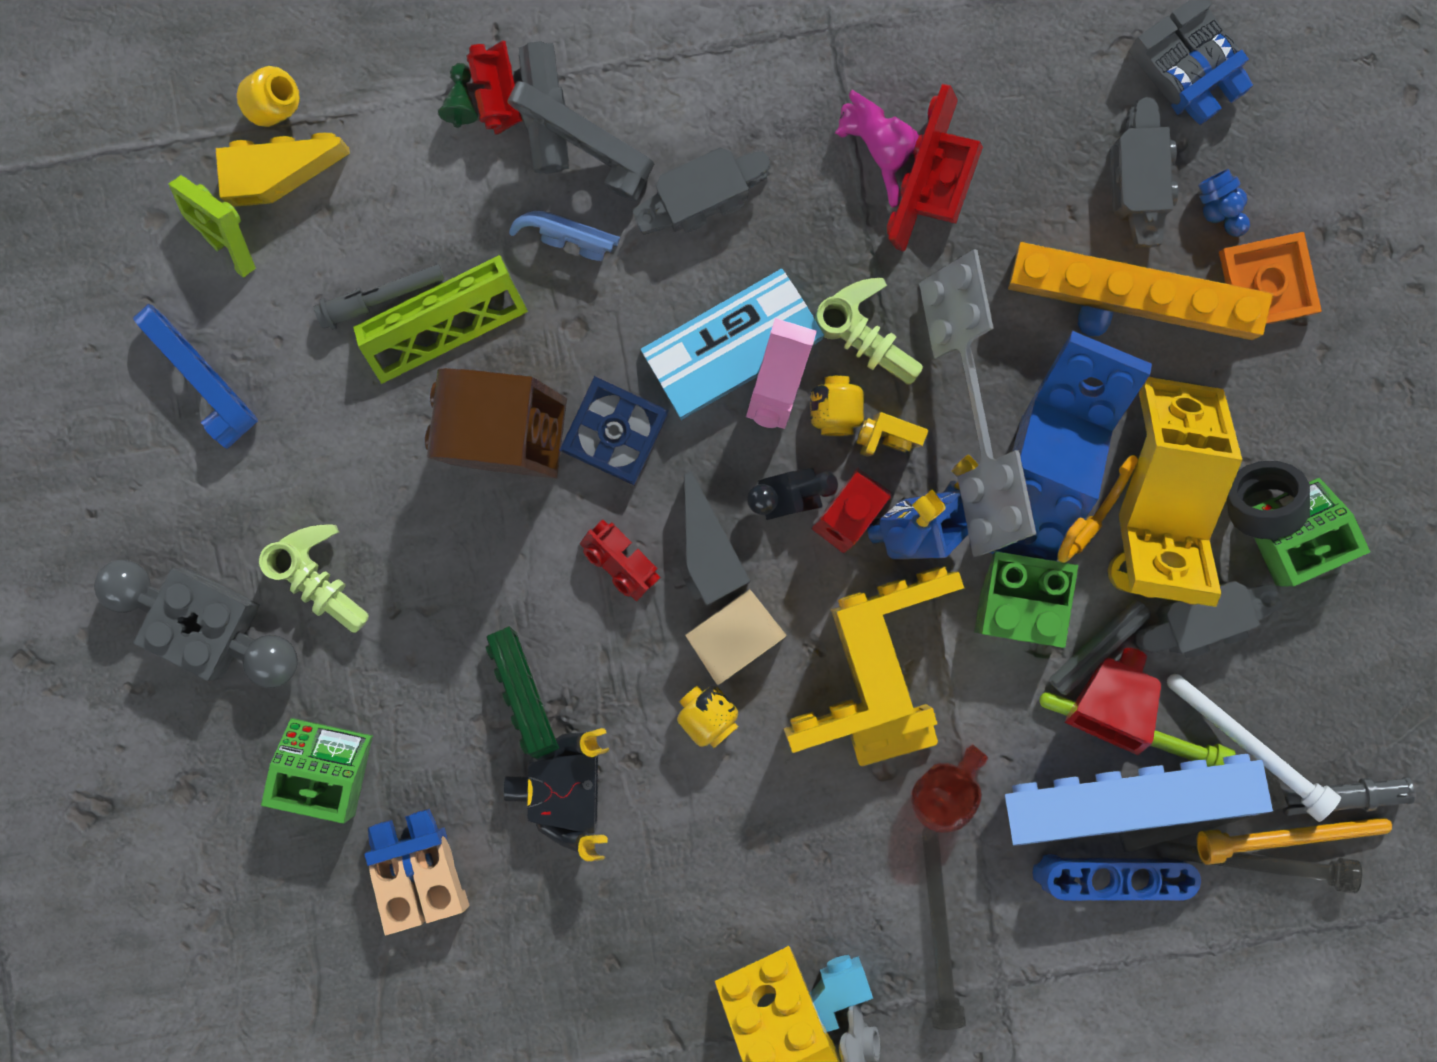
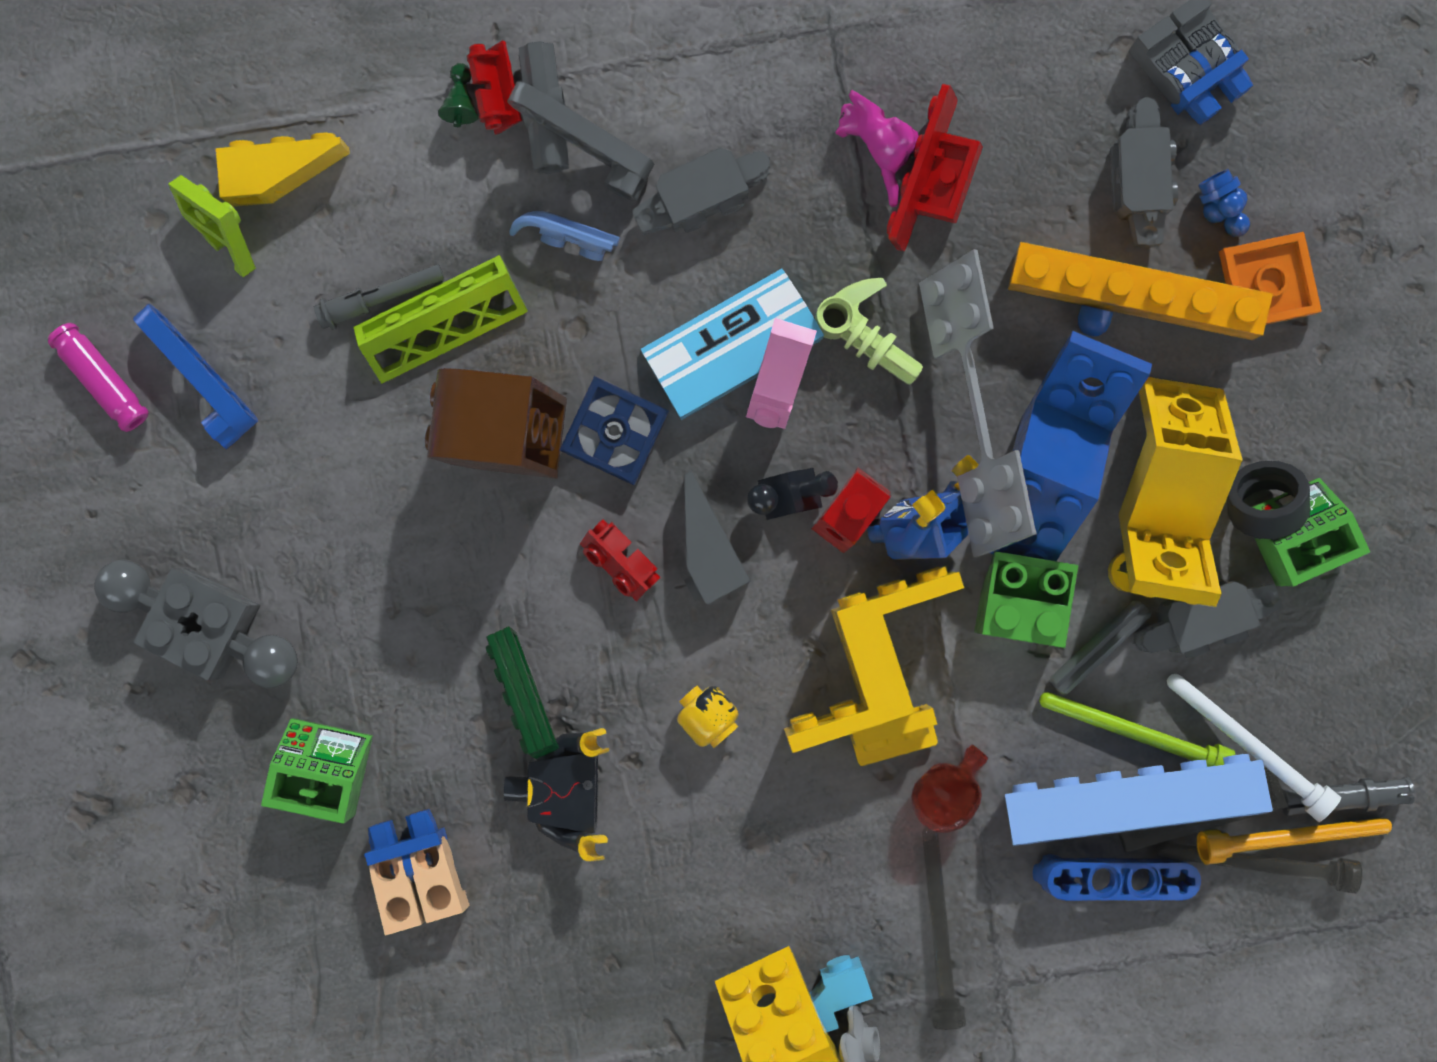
yellow head [236,66,300,127] -> none
yellowish green piece [259,524,369,633] -> none
tan piece [685,589,787,686] -> none
yellow head [810,376,864,436] -> none
yellow bracket [856,412,929,457] -> none
light orange piece [1057,455,1138,563] -> none
red torso [1064,648,1161,755] -> none
none -> dark pink axle [48,323,148,432]

